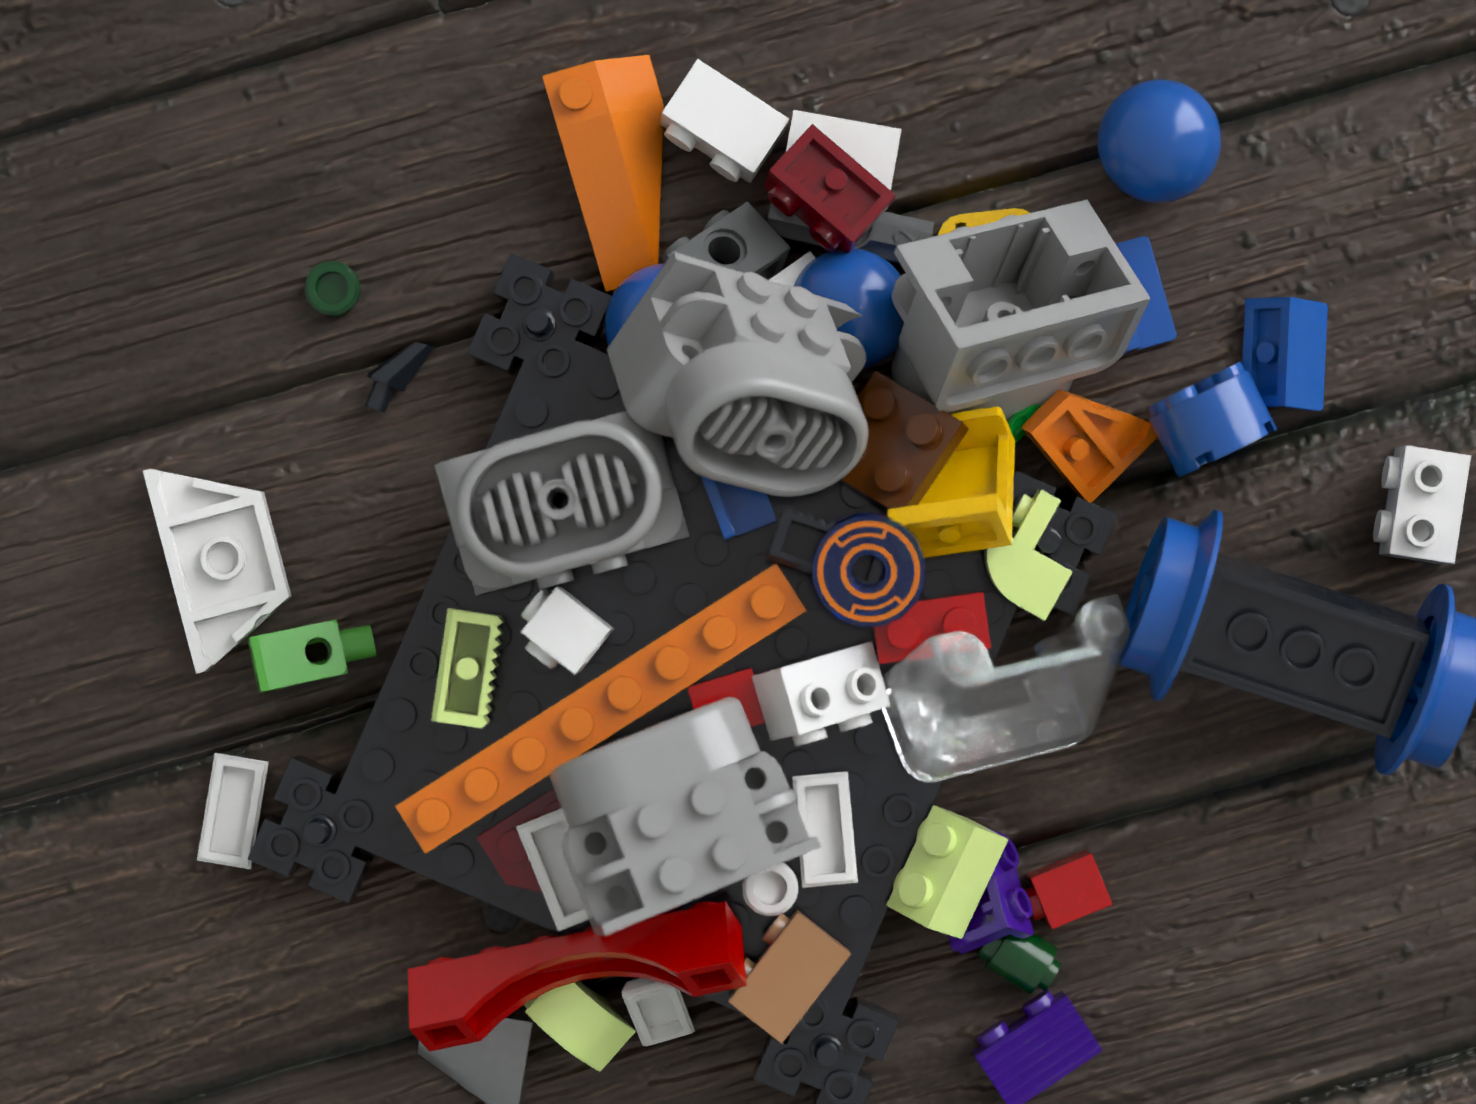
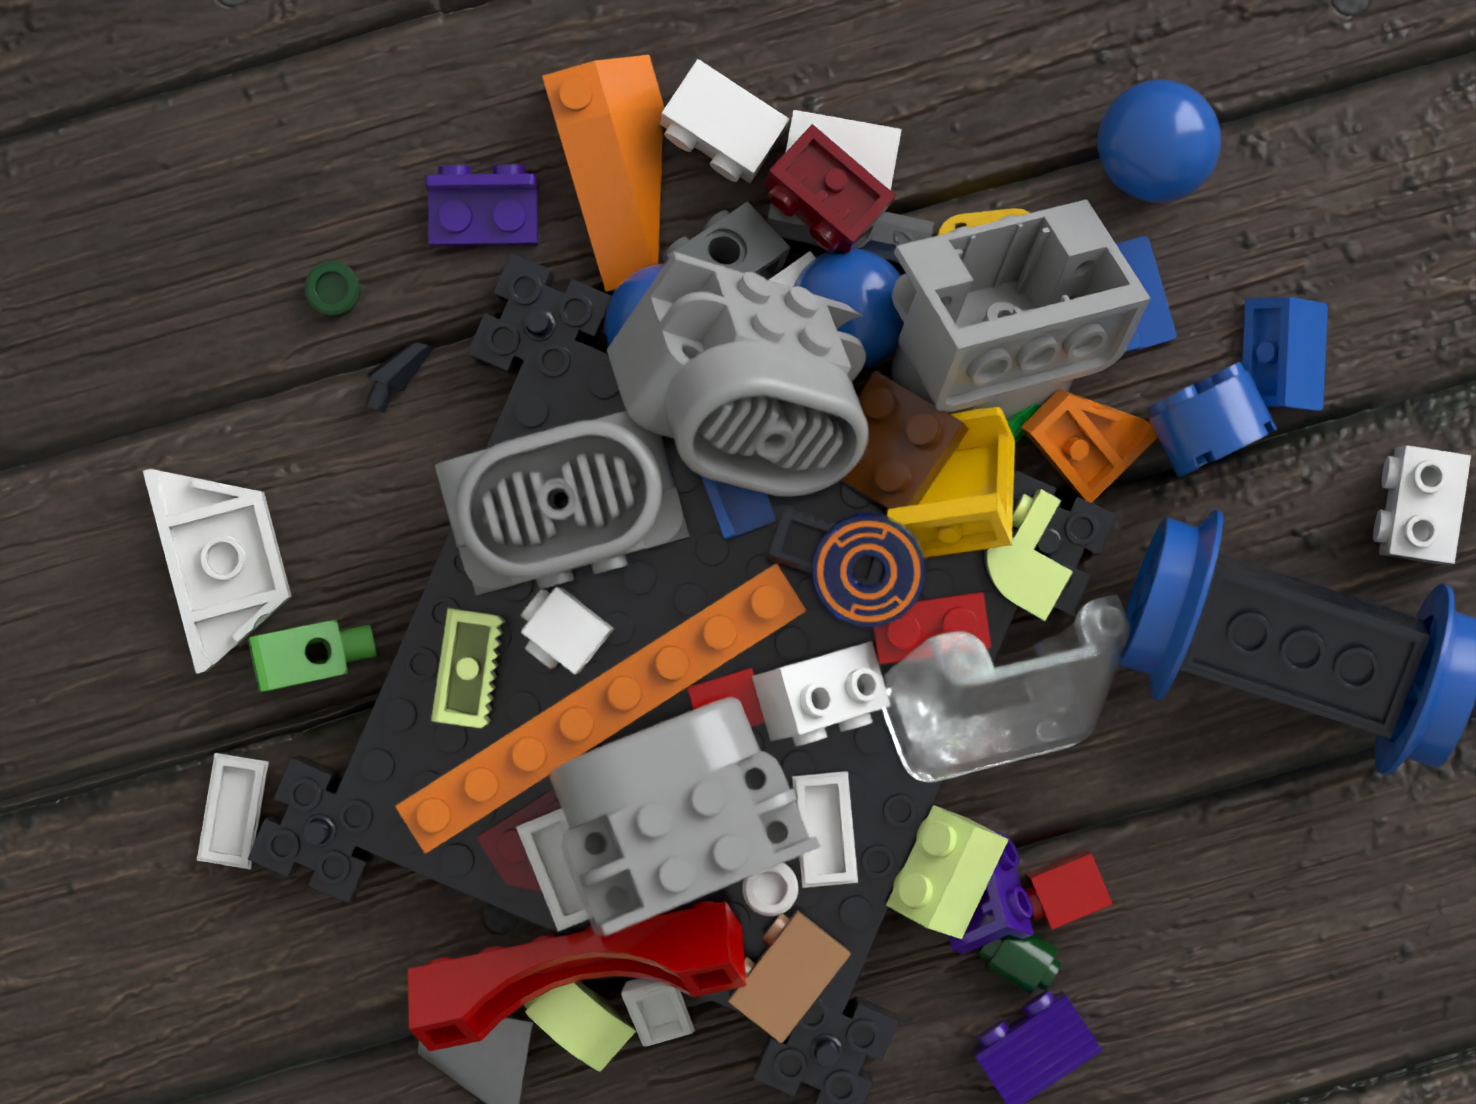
none -> dark purple bracket [425,164,539,247]

